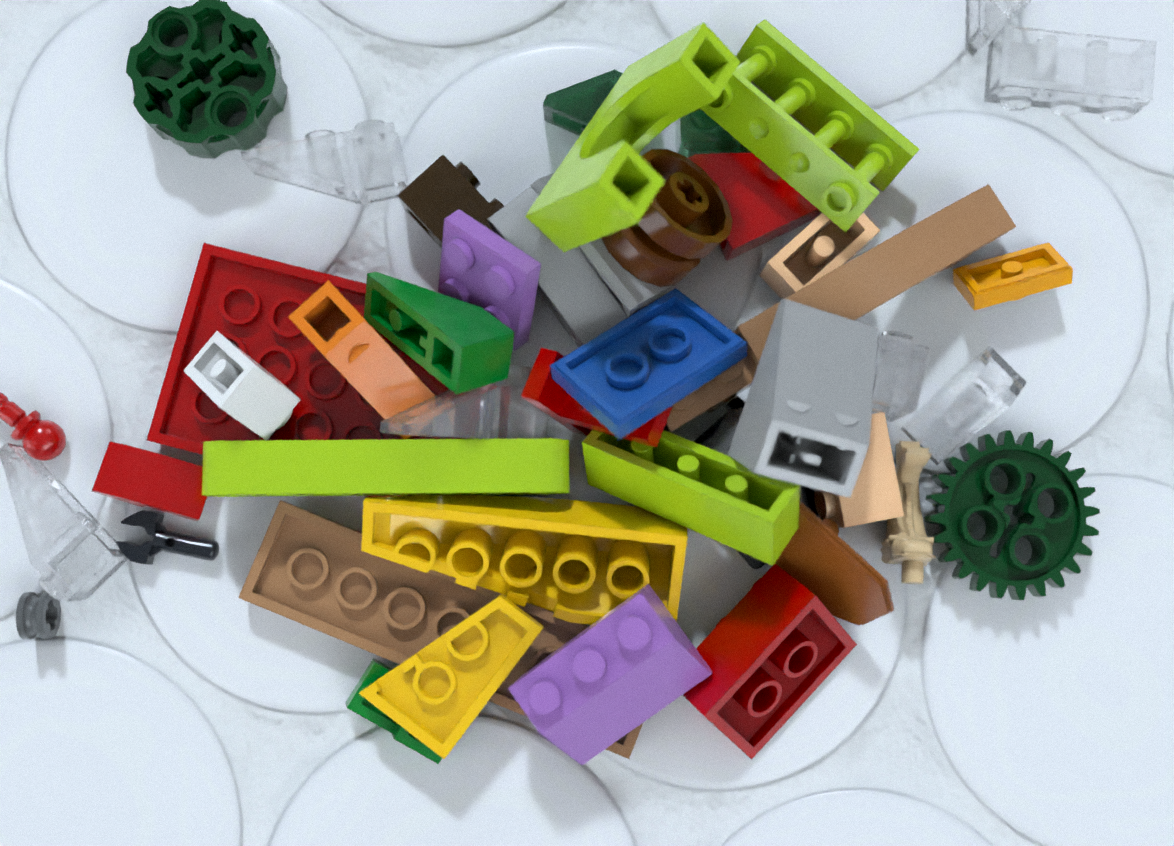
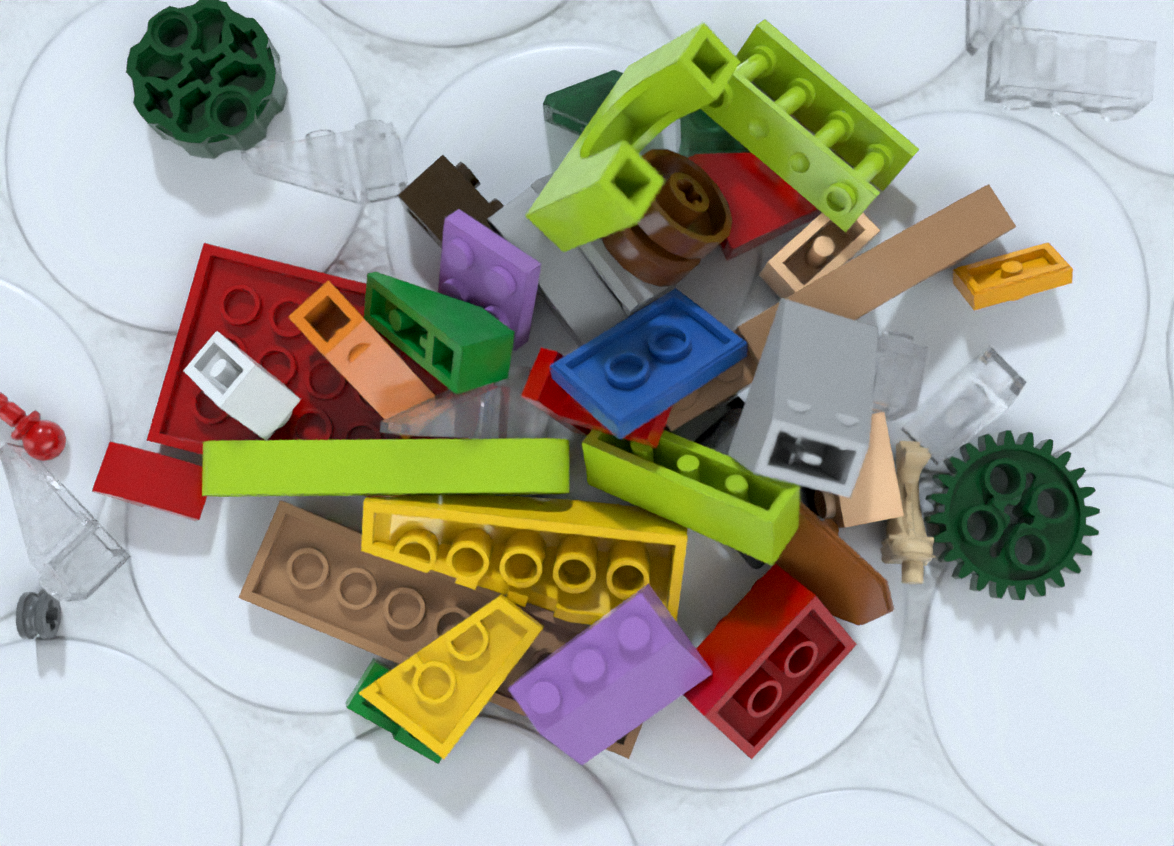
black bar [116,510,219,565] -> none

